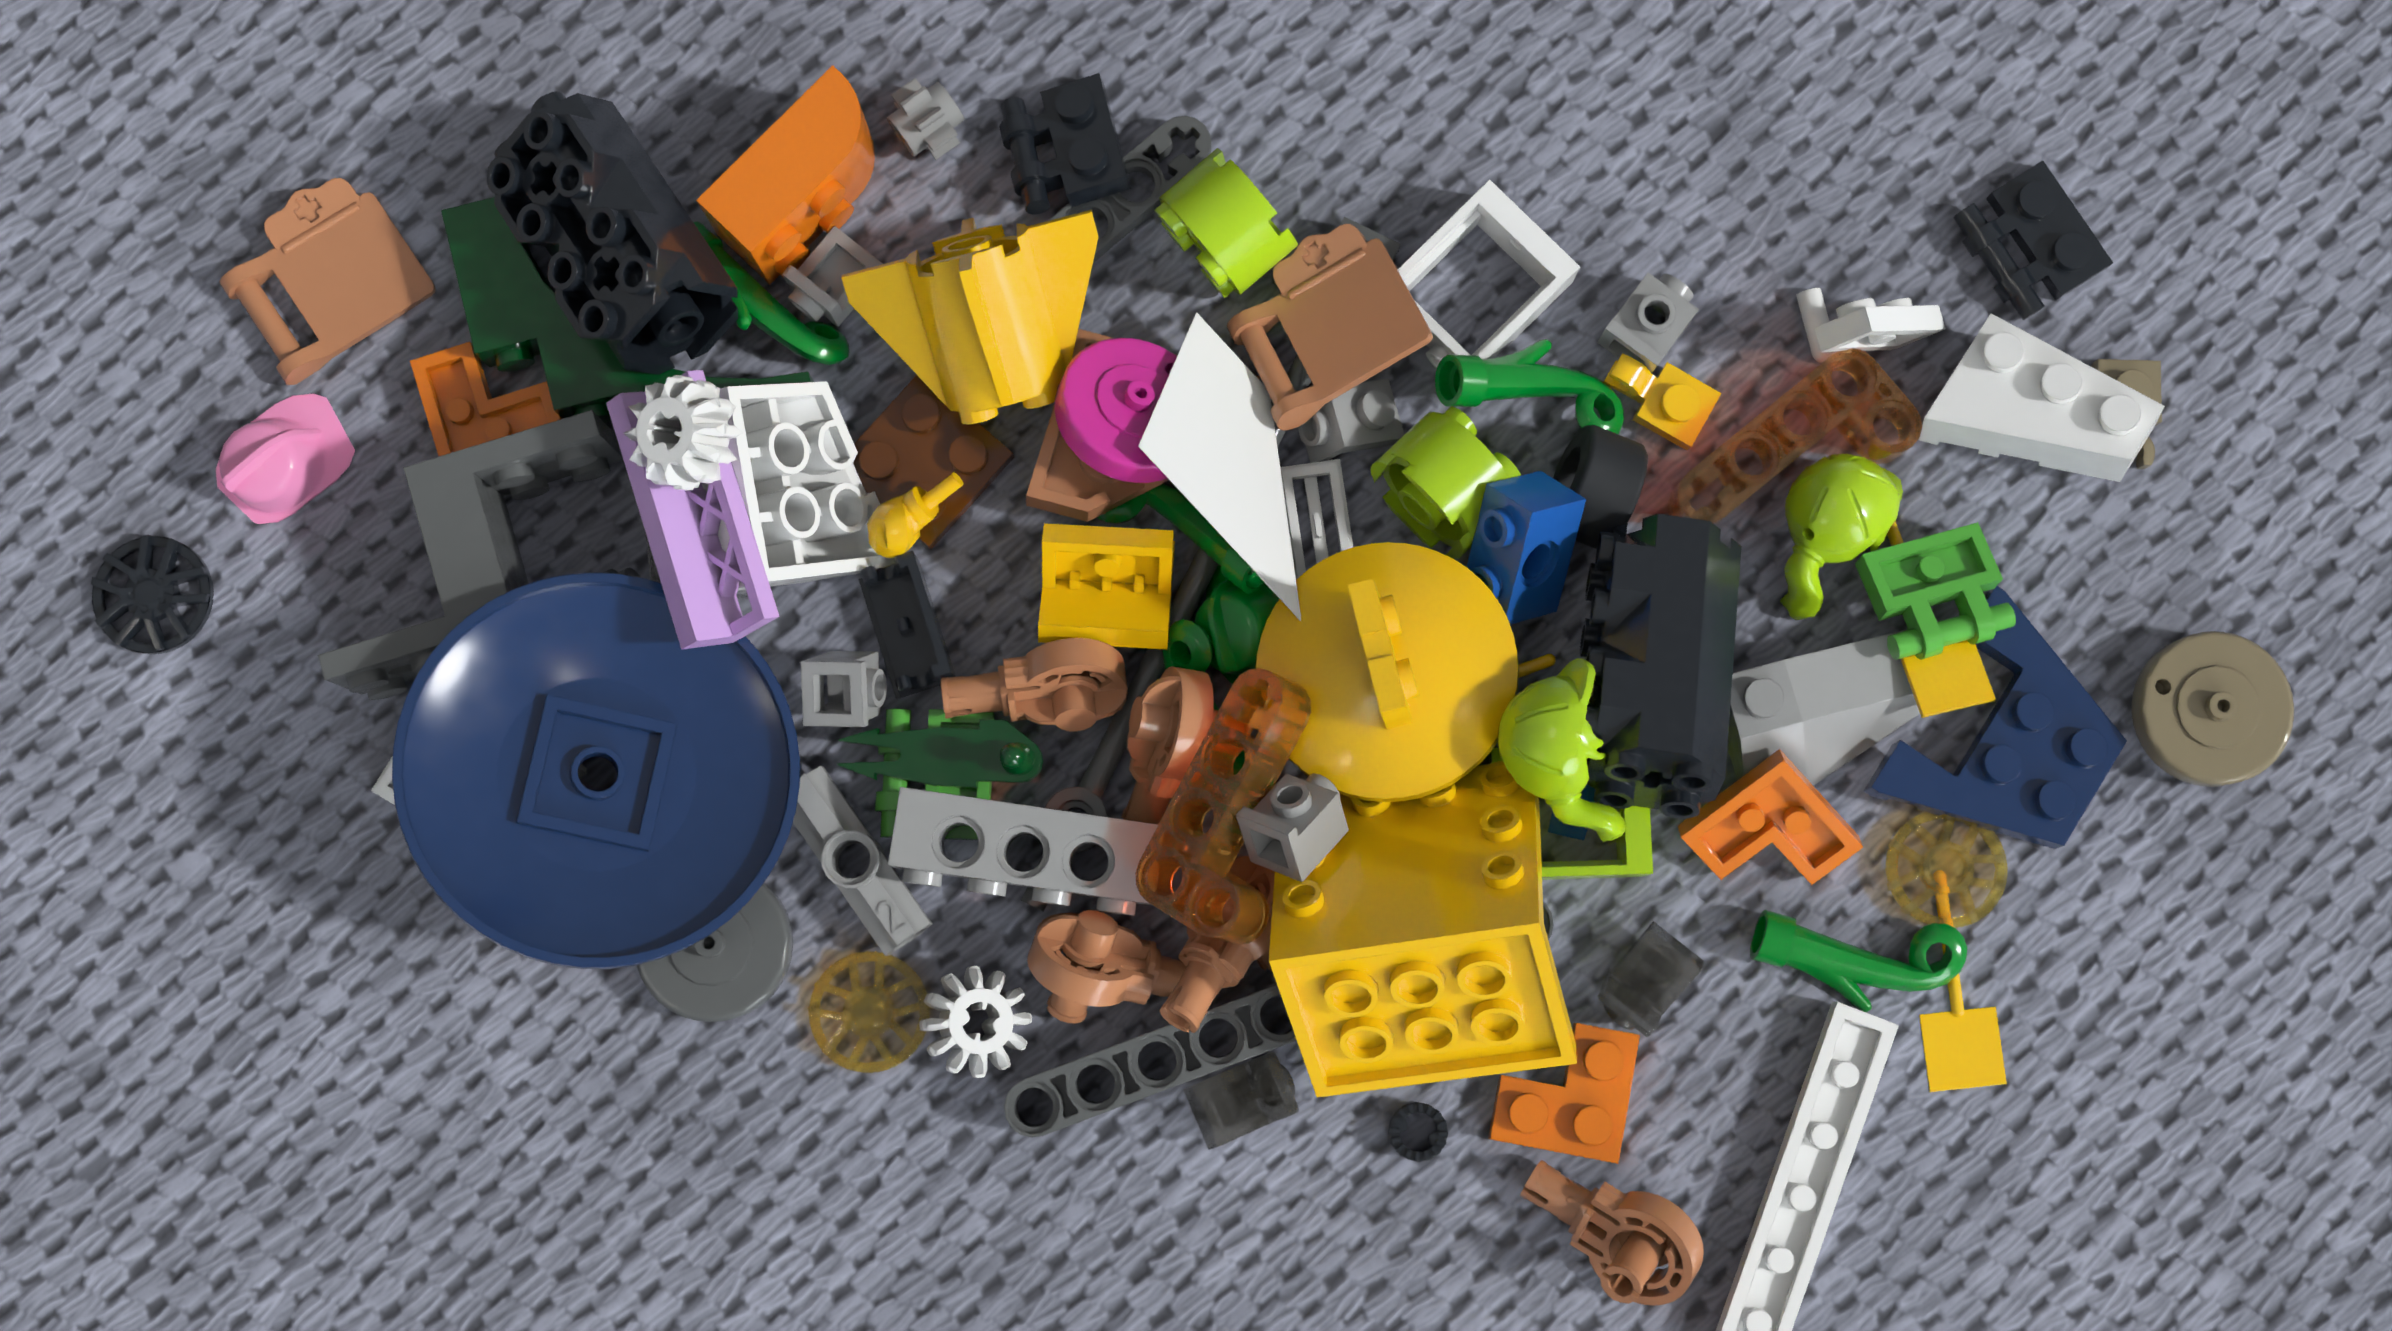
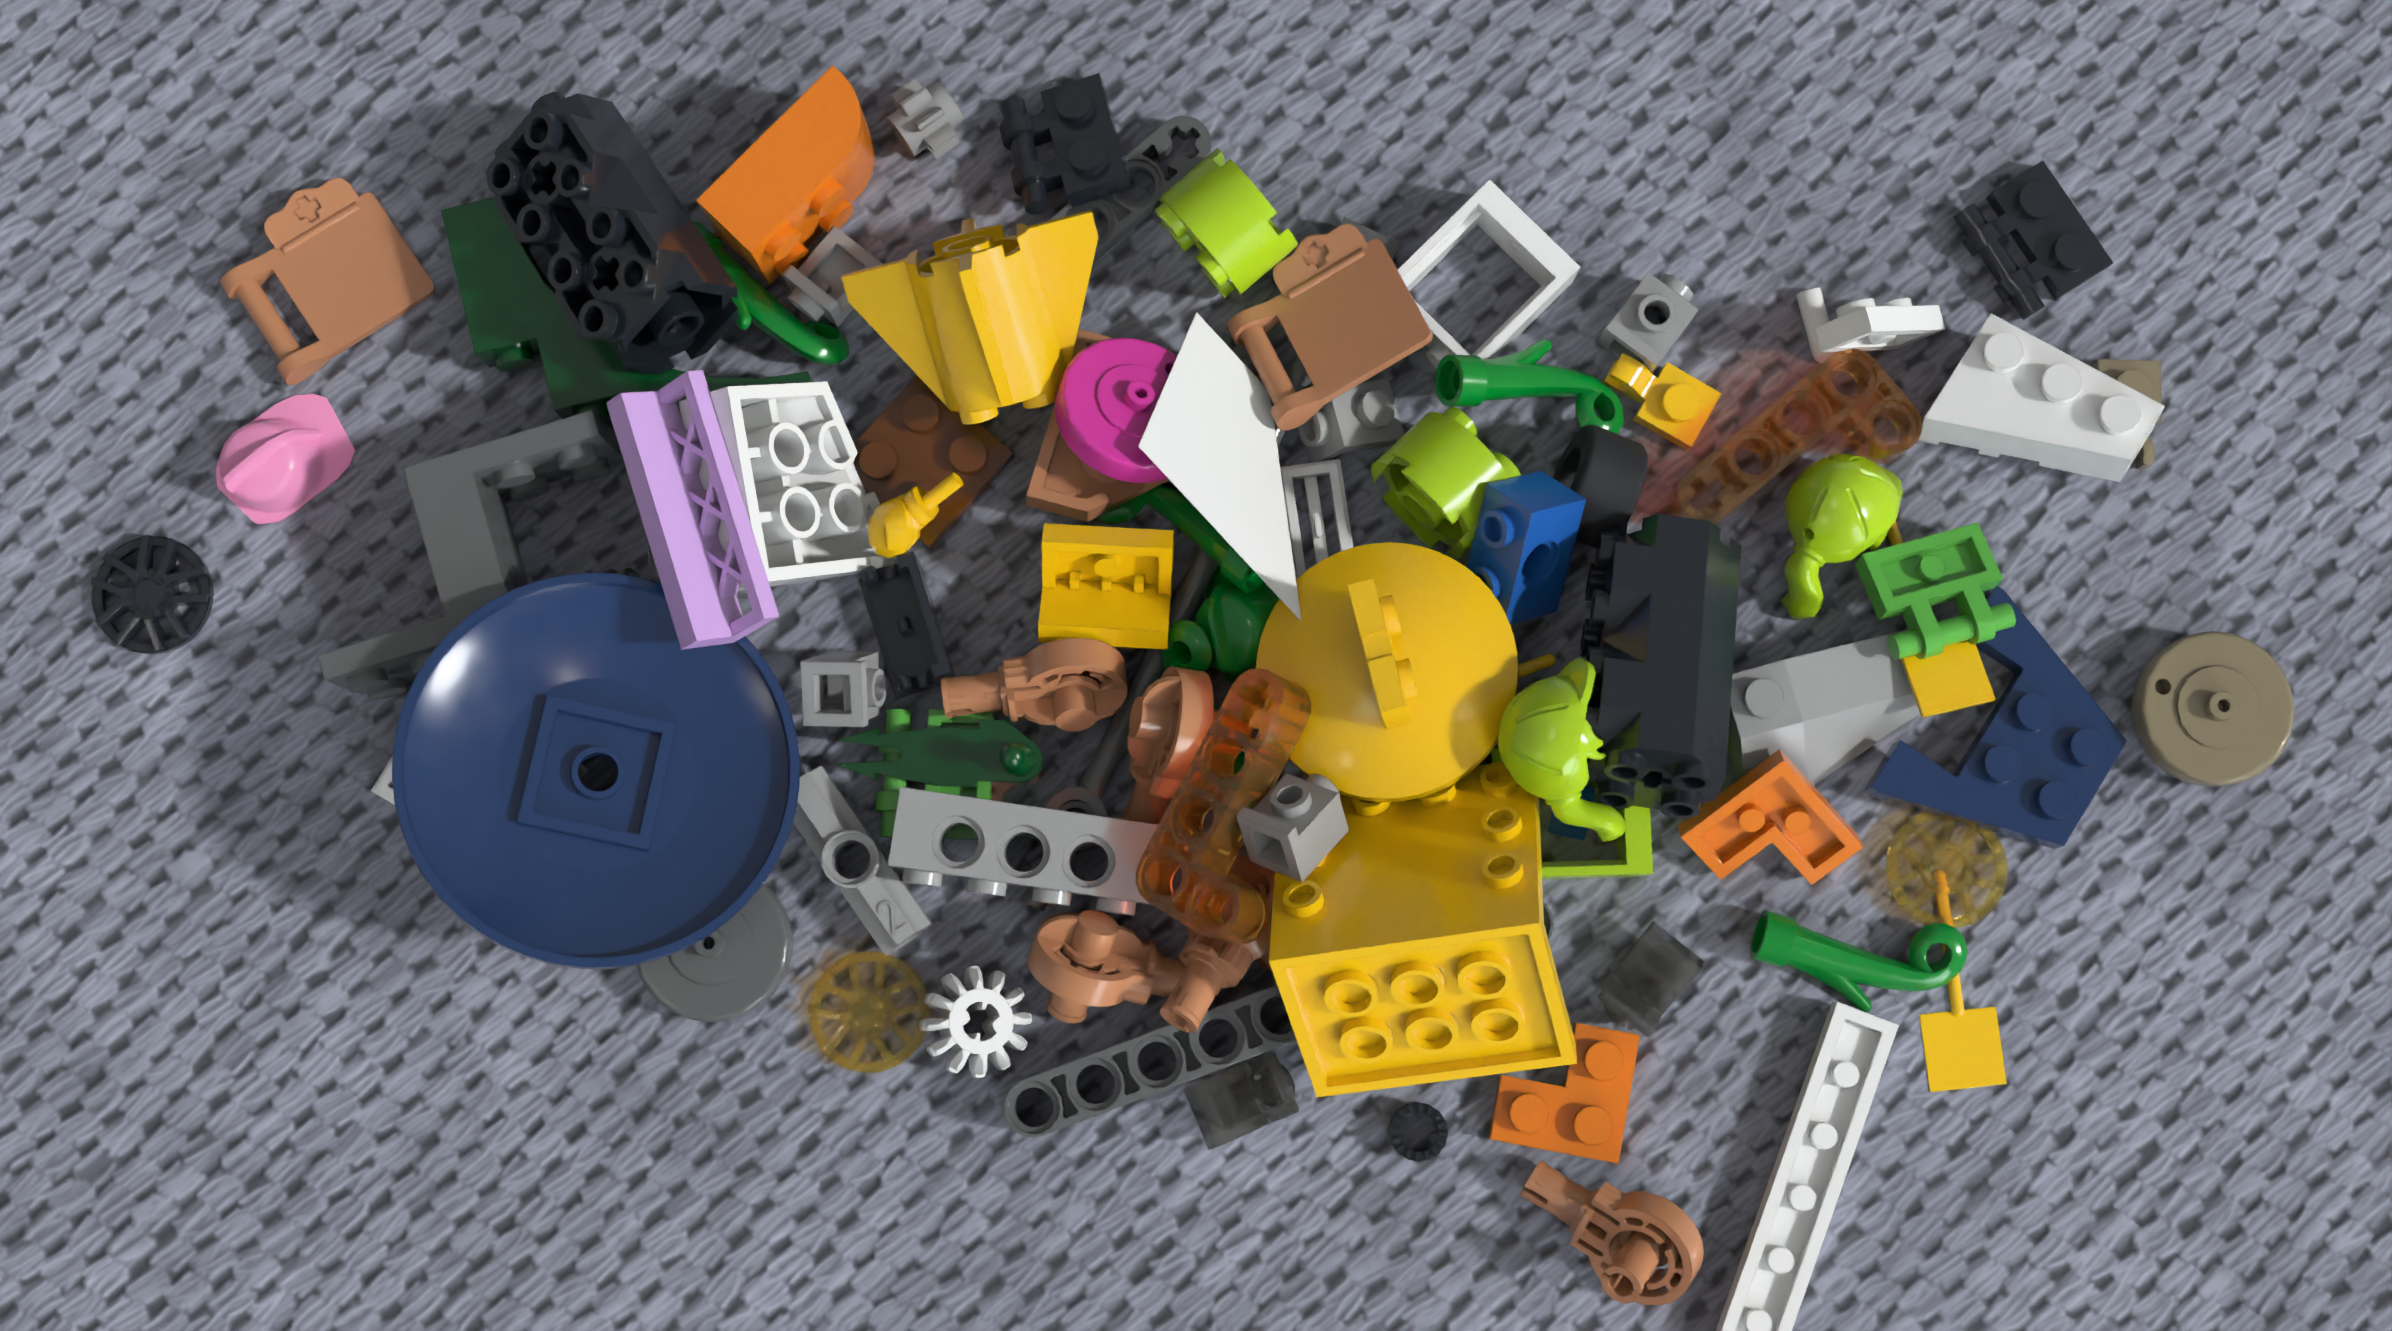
orange plate [410,341,562,457] -> none
white gear [623,375,743,491] -> none

